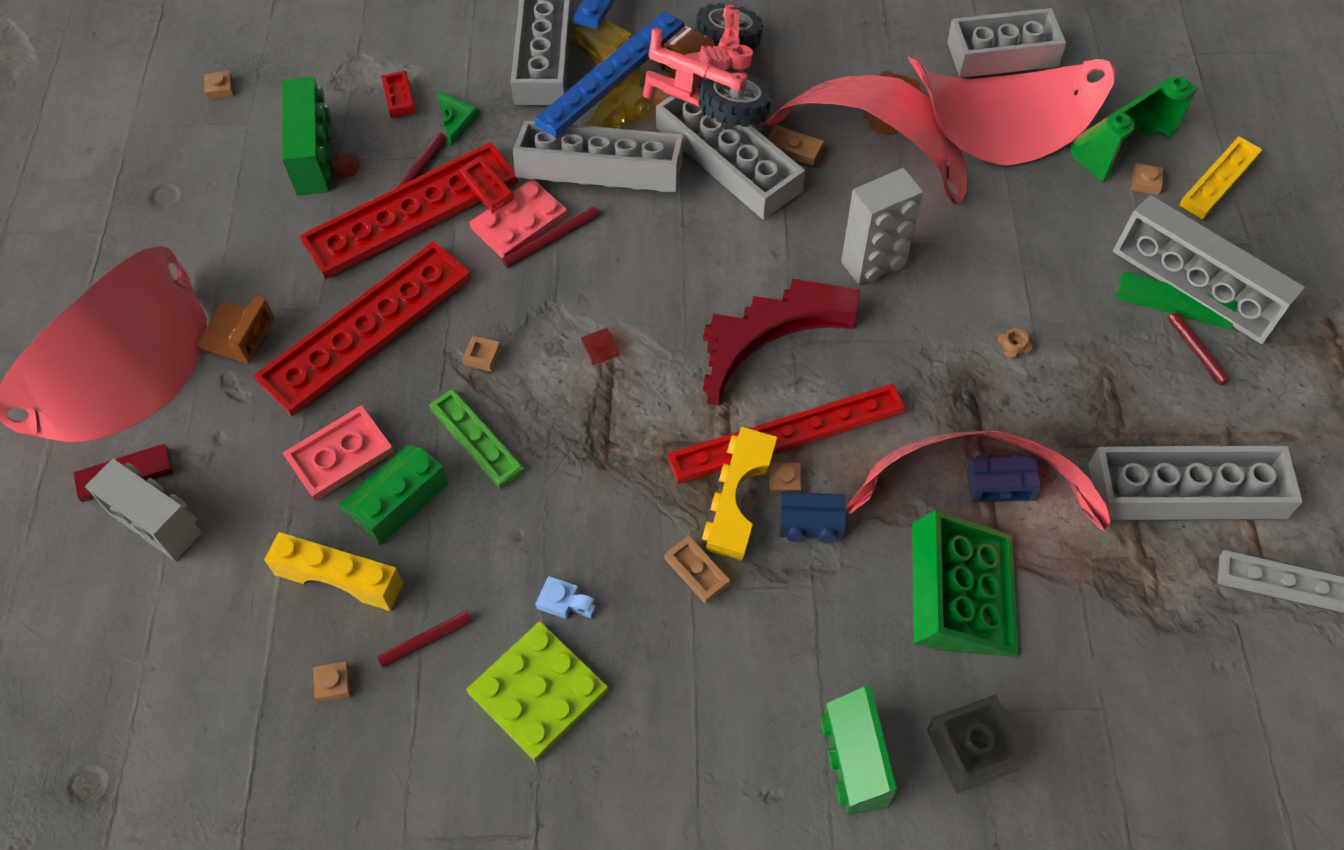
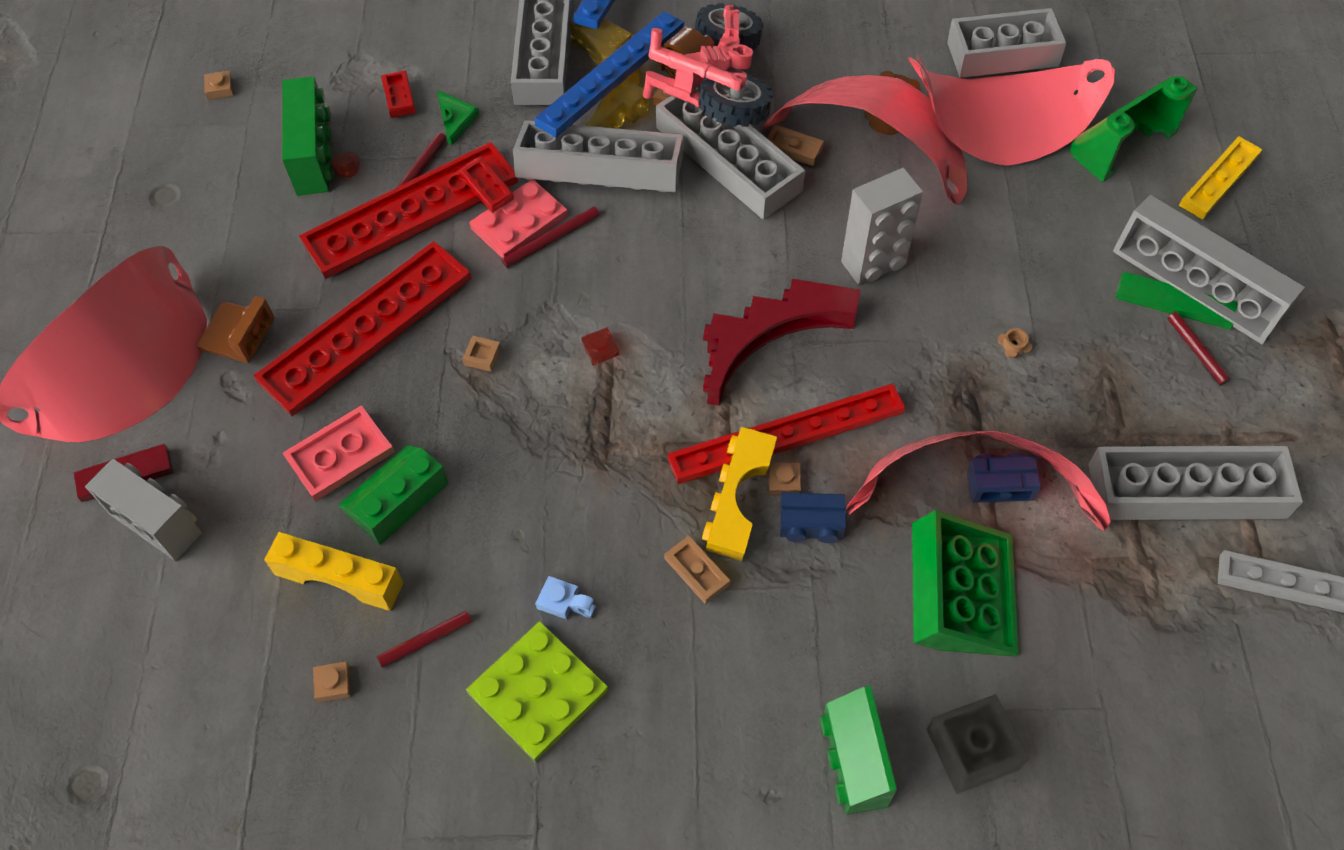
bright green tile [429,388,525,490] -> none
medium nougat plate [1131,163,1163,195] -> none

